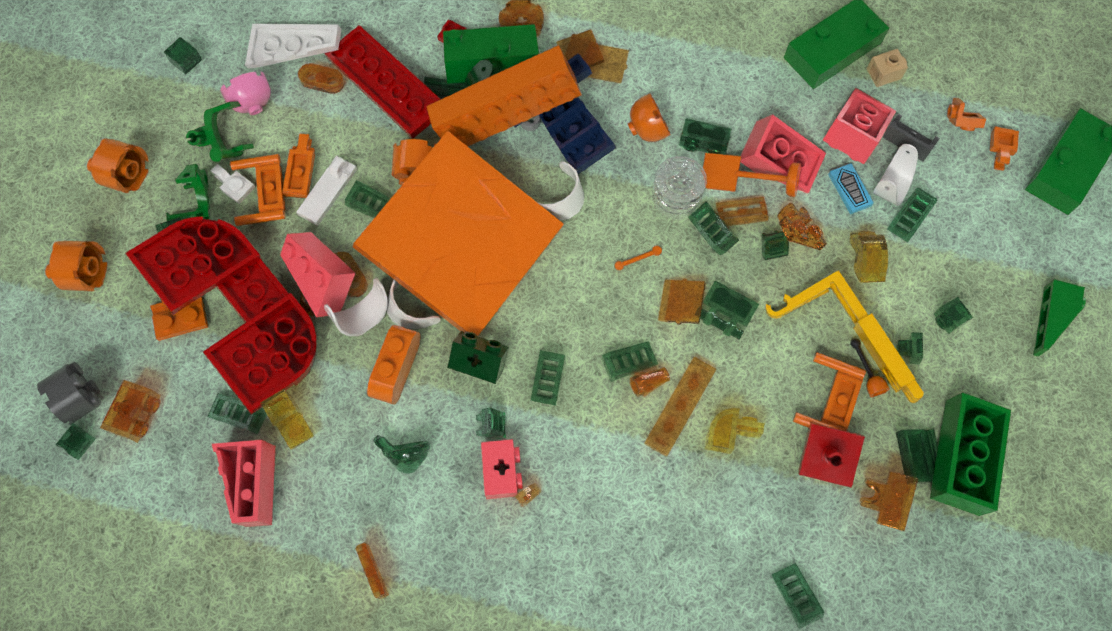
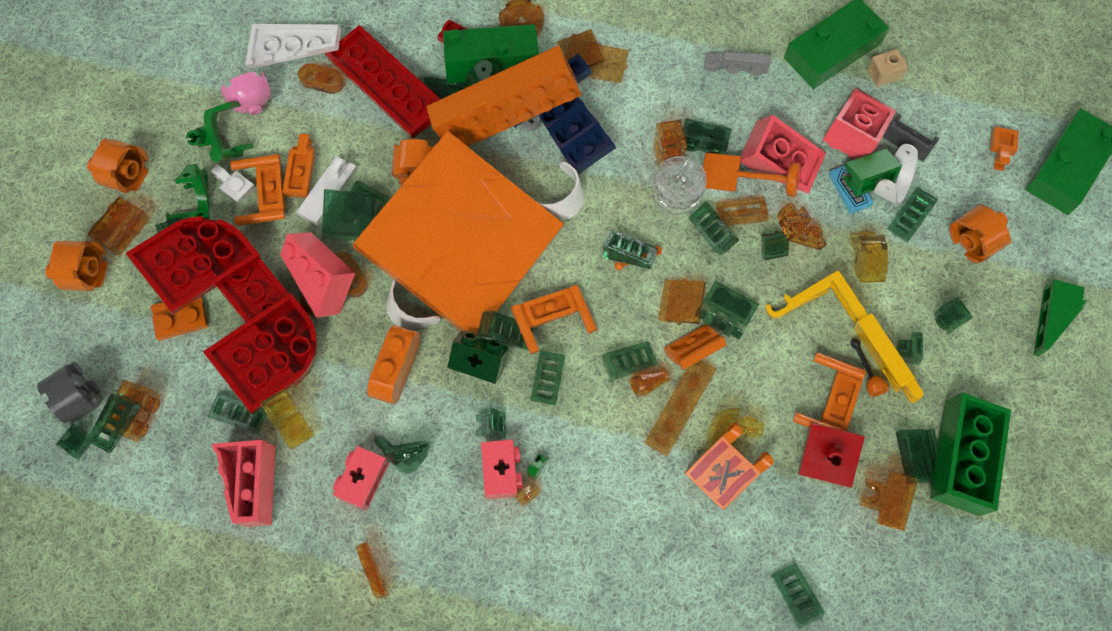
clear green plate [164,37,202,75] -> none
white piece [324,278,388,336] -> none
orange cylinder [628,93,671,142] -> none
orange bracket [947,98,986,131] -> none
none -> clear green slope [86,393,142,453]
none -> clear orange hinge [88,196,150,257]
none -> clear green plate [322,189,374,241]
none -> coral brick [333,446,389,511]
none -> clear green slope [477,311,533,350]
none -> orange plate [511,285,598,355]
none -> green tile [527,454,549,481]
none -> clear green slope [603,230,658,269]
none -> clear orange brick [653,120,687,172]
none -> orange plate [664,324,727,370]
none -> flag [685,422,774,510]
none -> light grey hinge [704,51,771,76]
none -> green hinge [843,148,902,197]
none -> orange brick [949,204,1011,263]

